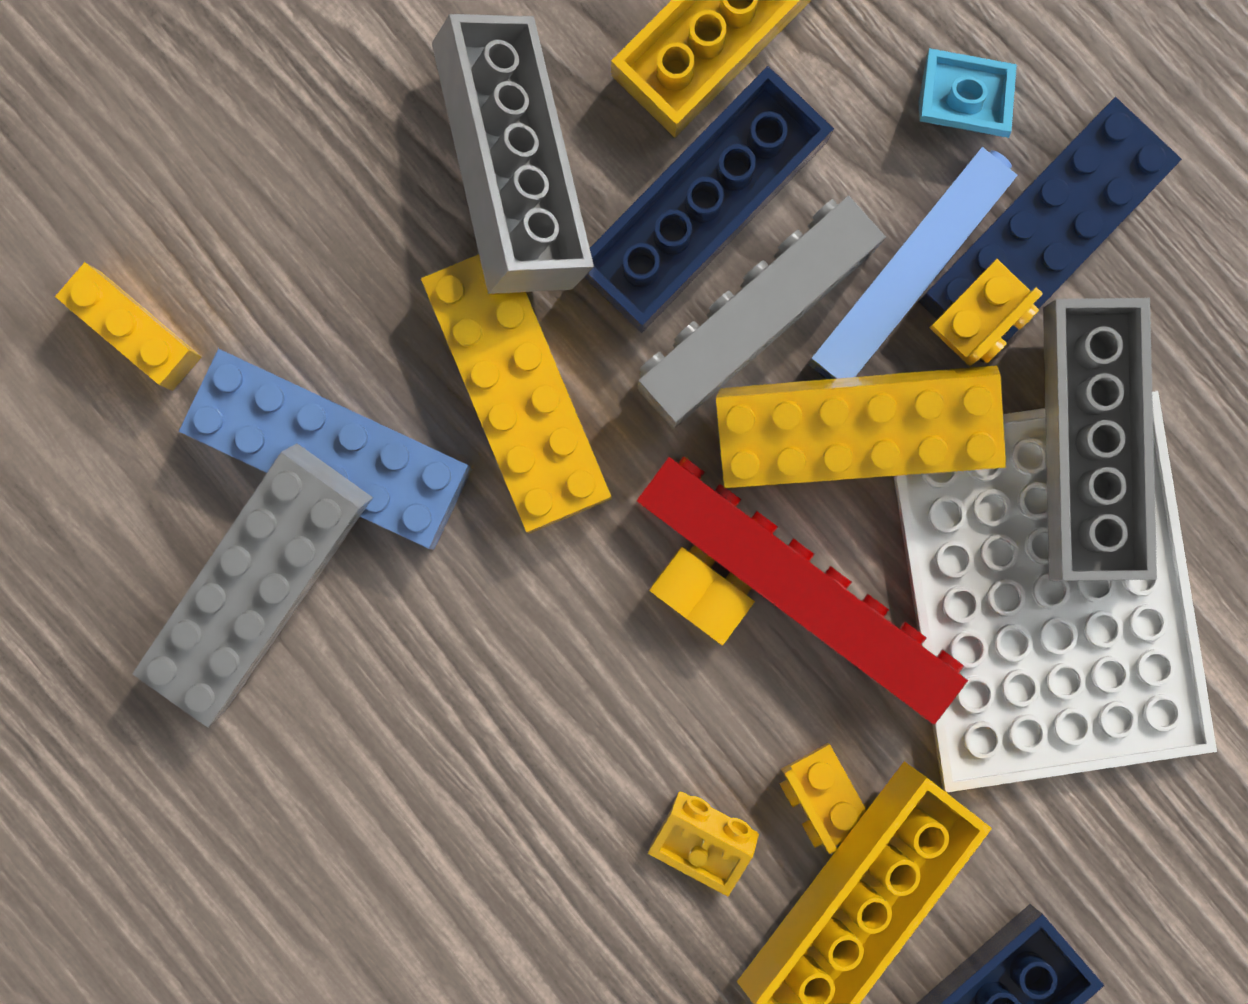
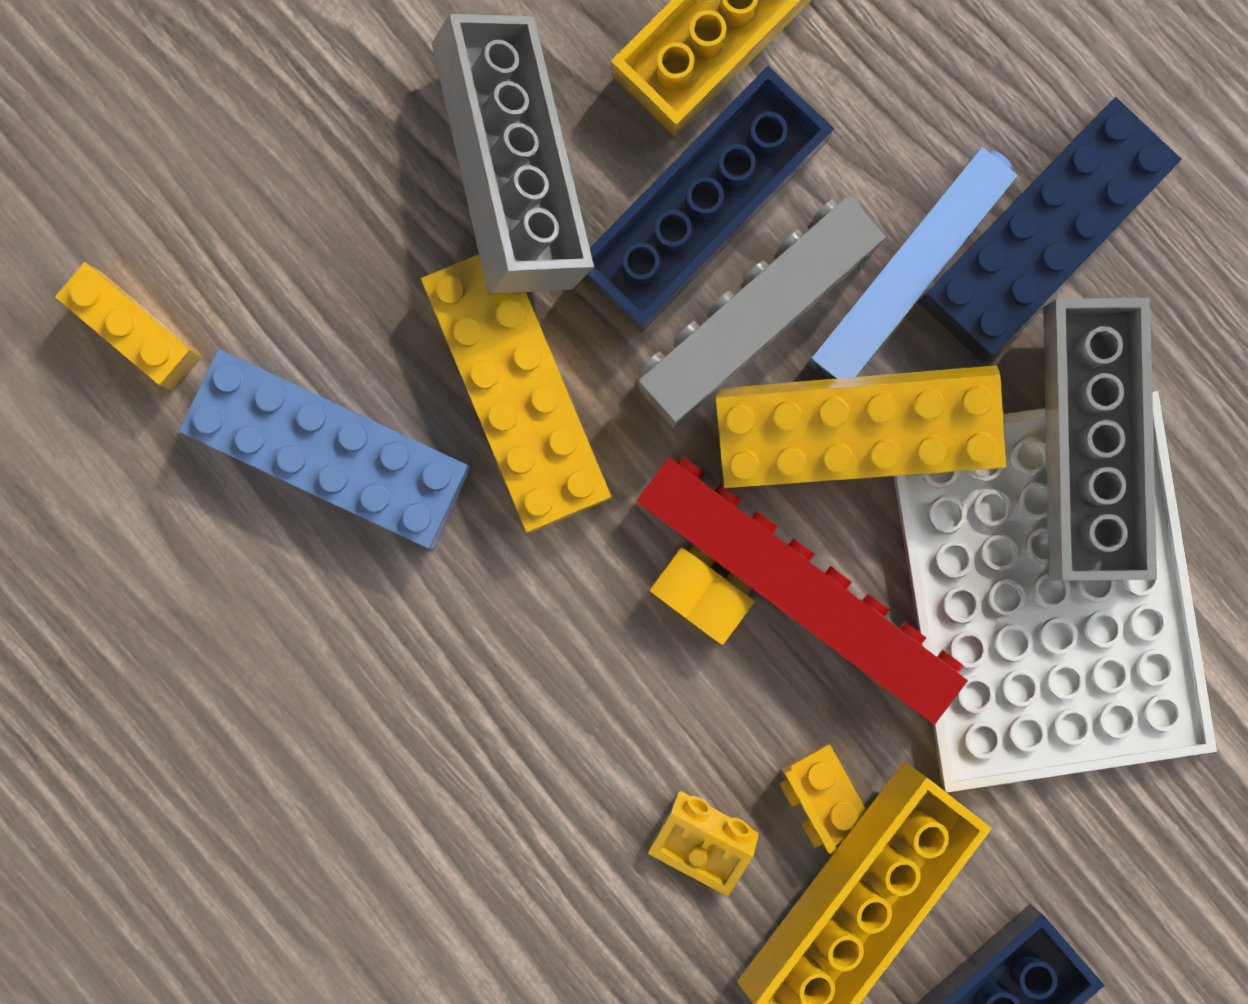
light grey brick [132,443,373,728] -> none
medium azure slope [918,48,1017,138] -> none
yellow bracket [929,259,1043,366] -> none

